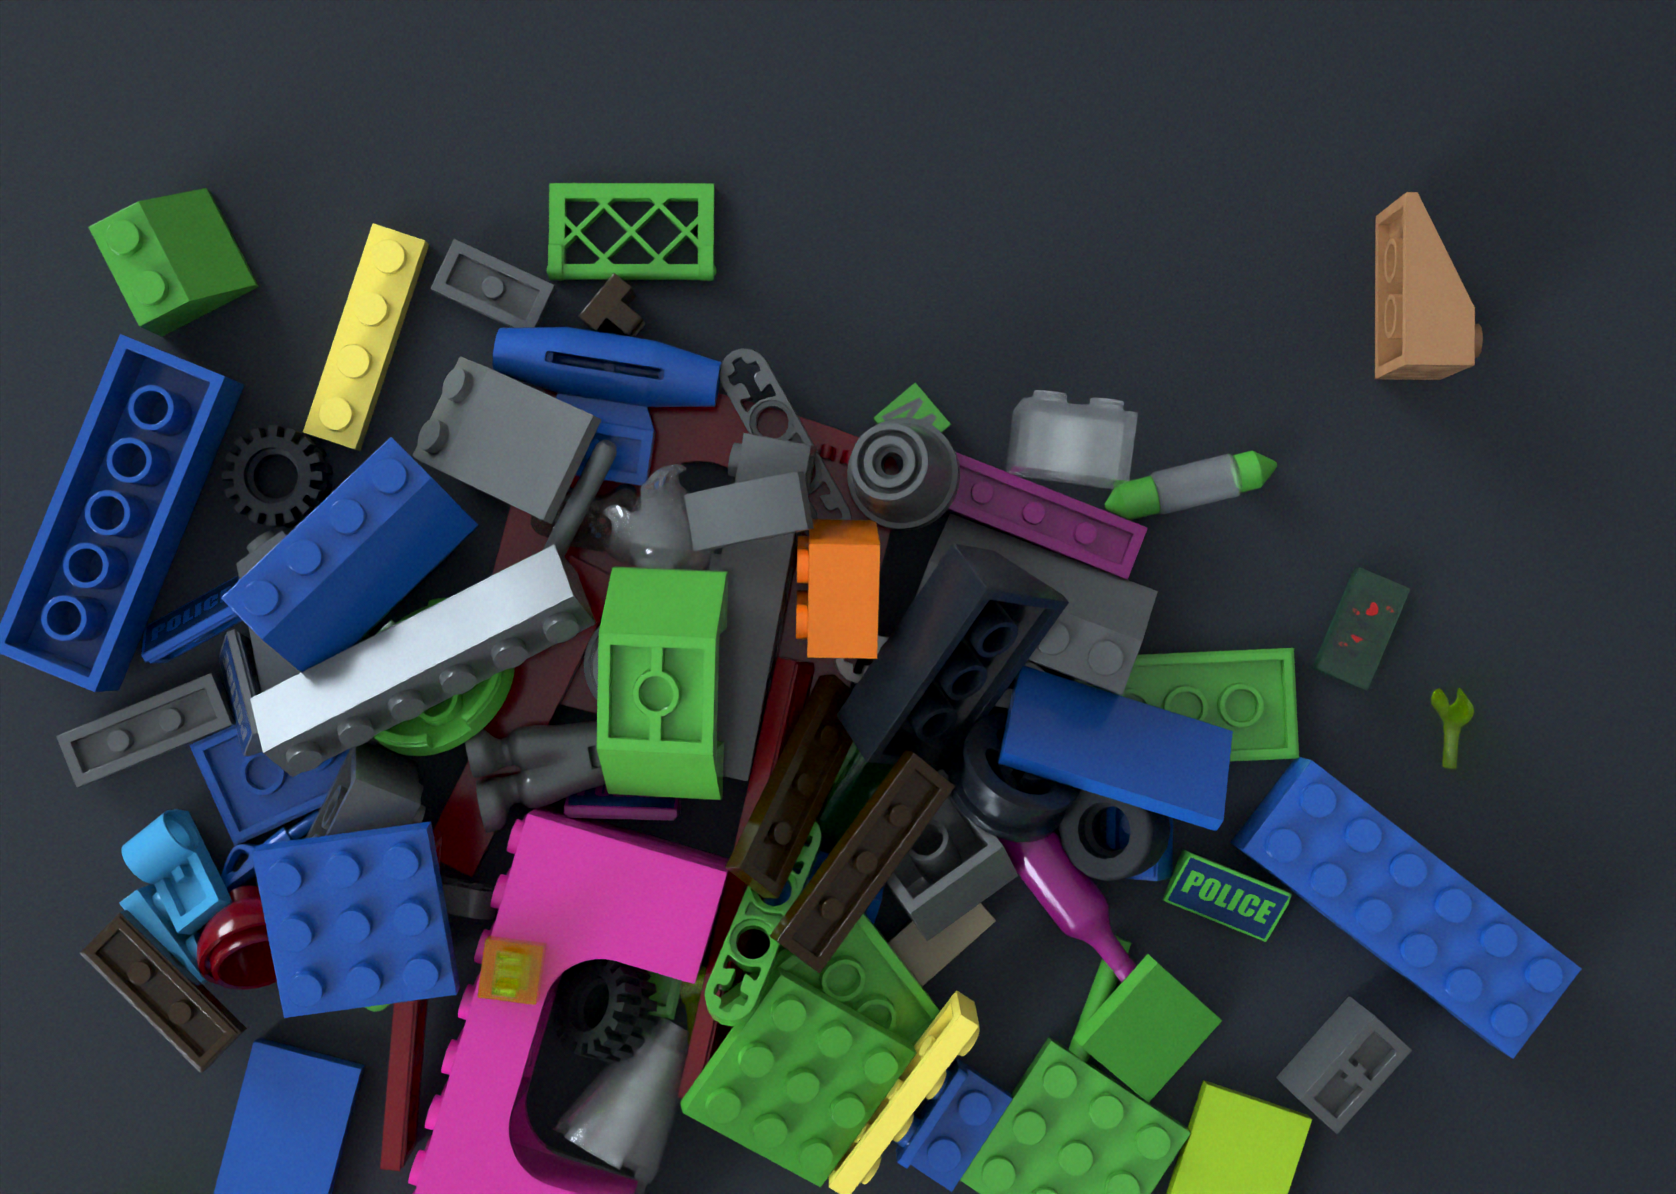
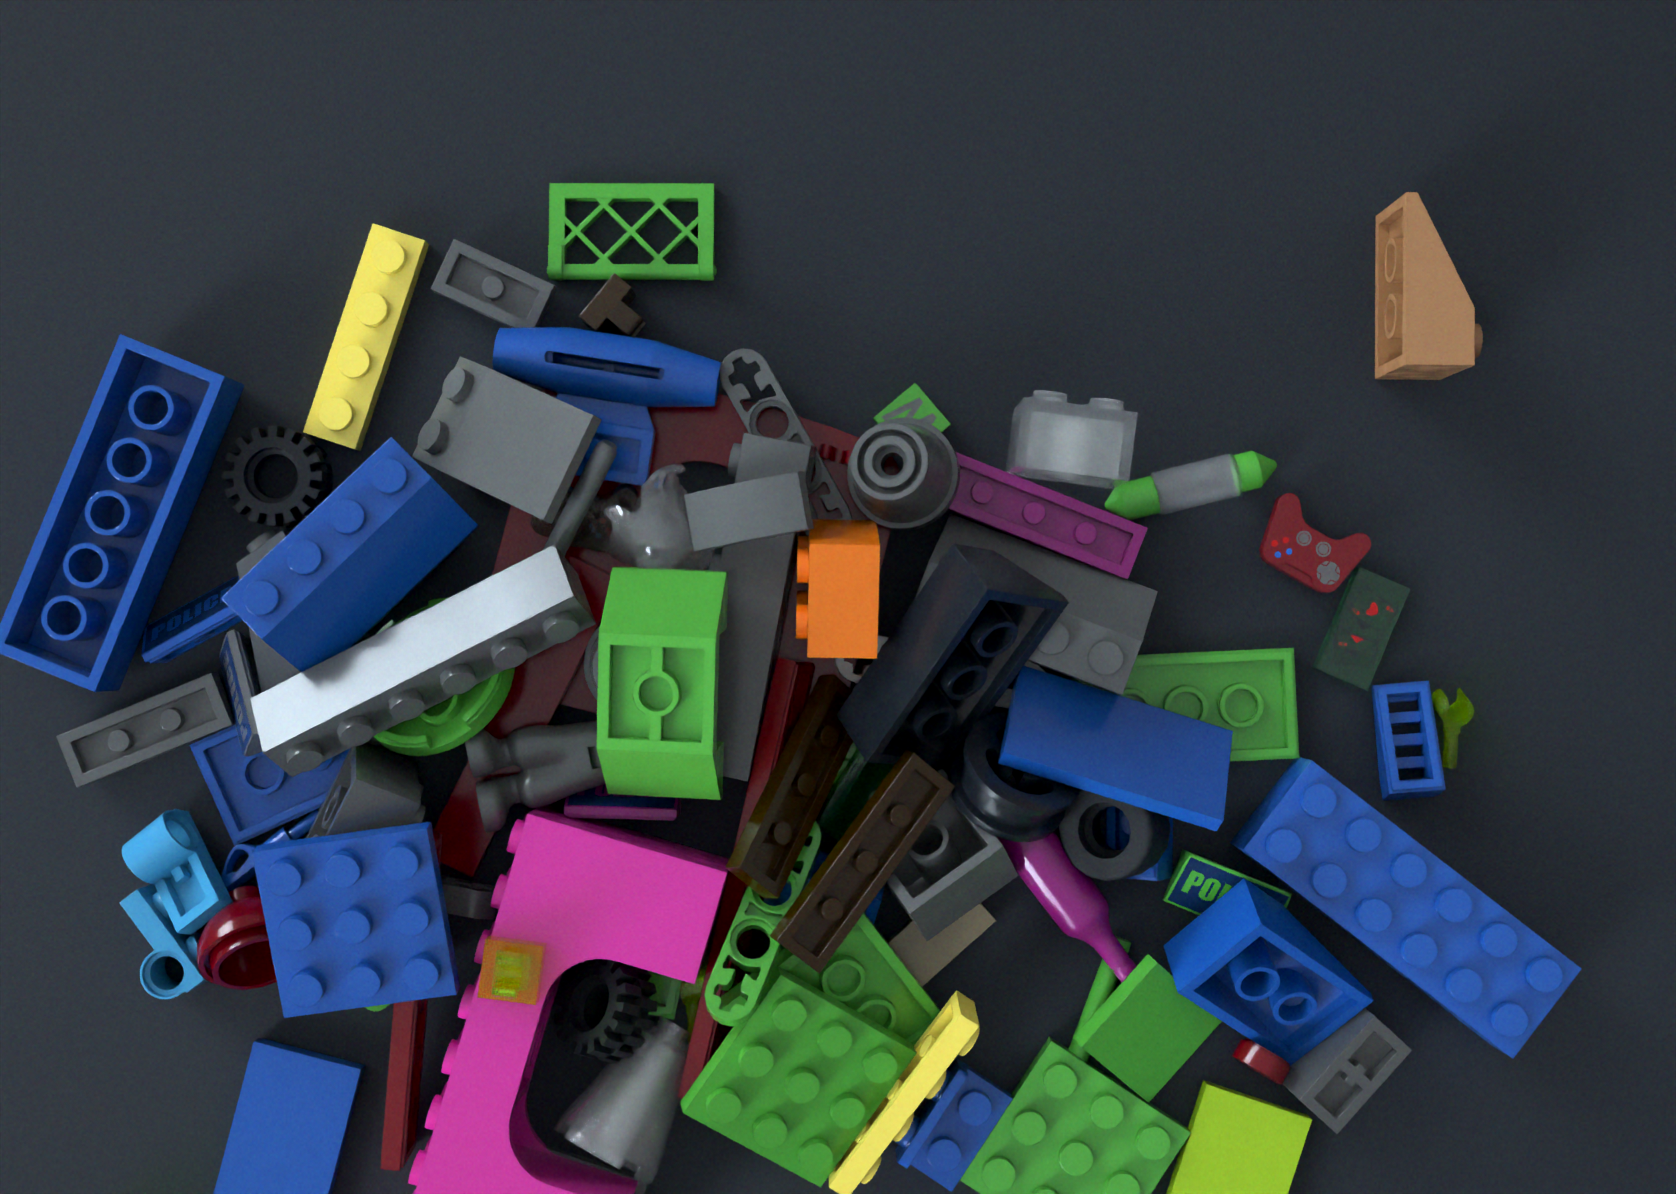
dark brown tile [80,910,247,1073] -> none
bright green slope [88,188,259,337] -> none
none -> blue slope [1163,878,1374,1066]
none -> dark red tile [1232,1038,1291,1085]
none -> dark red piece [1259,493,1371,593]
none -> blue slope [1371,681,1446,801]

